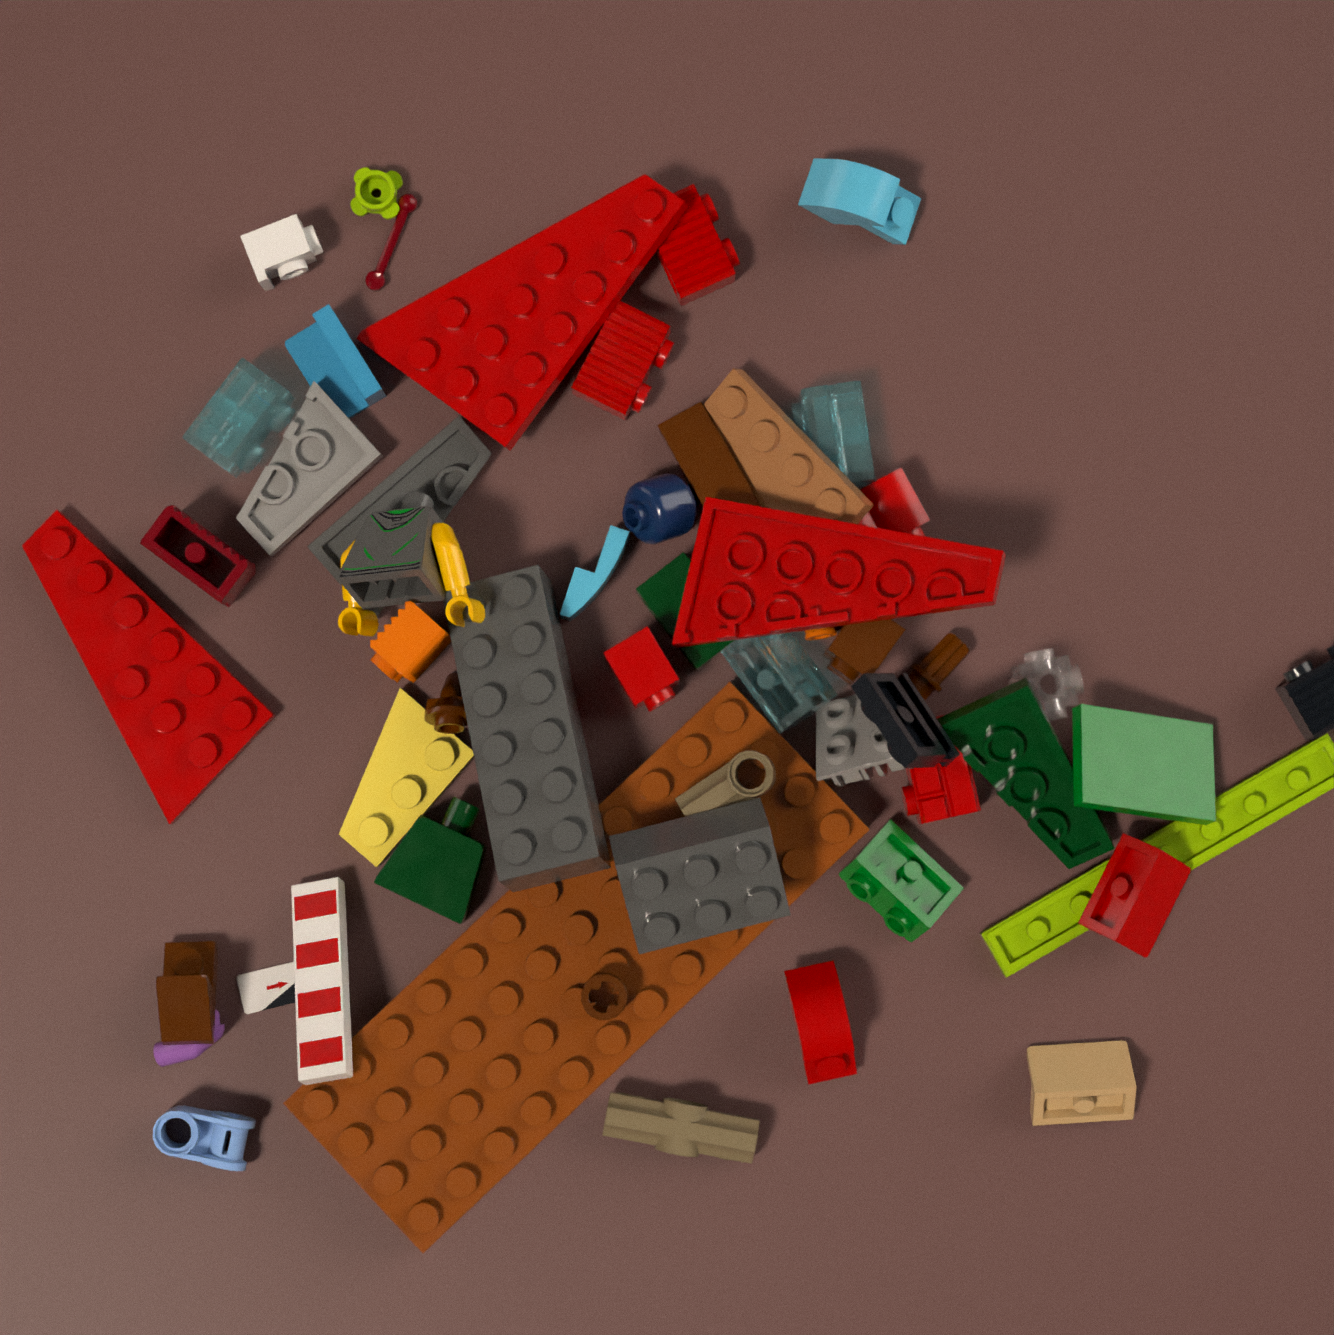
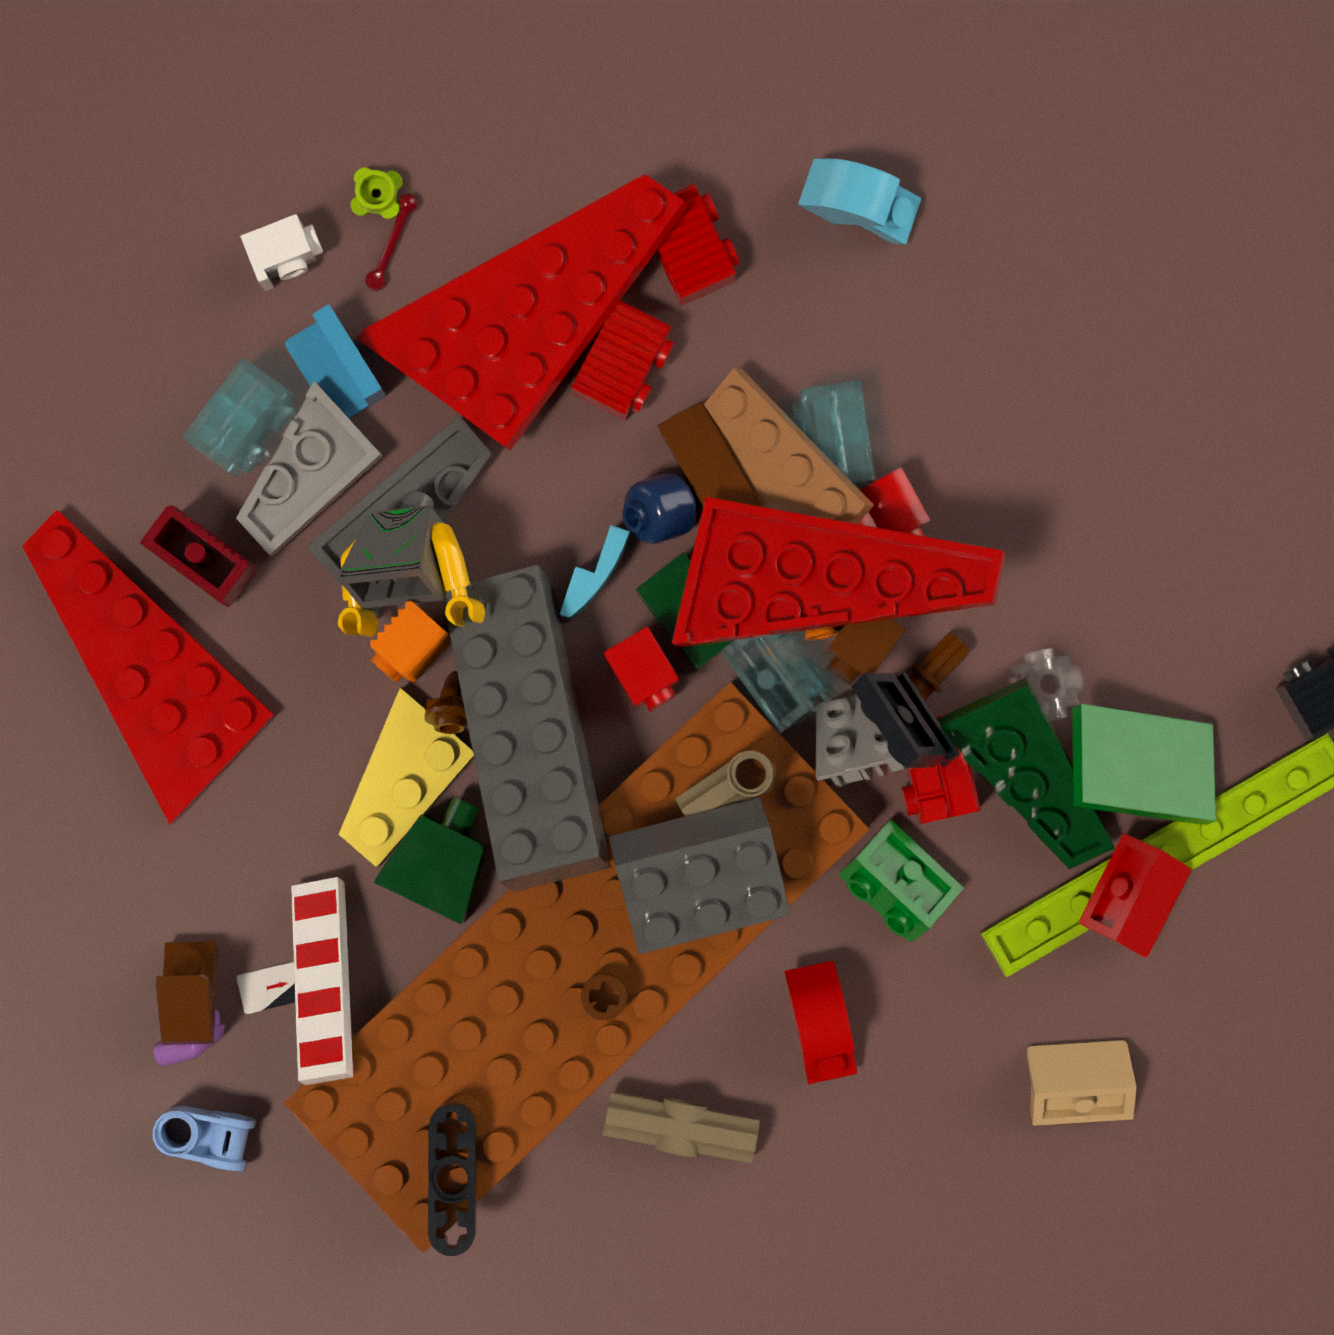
none -> black beam [428,1102,477,1256]

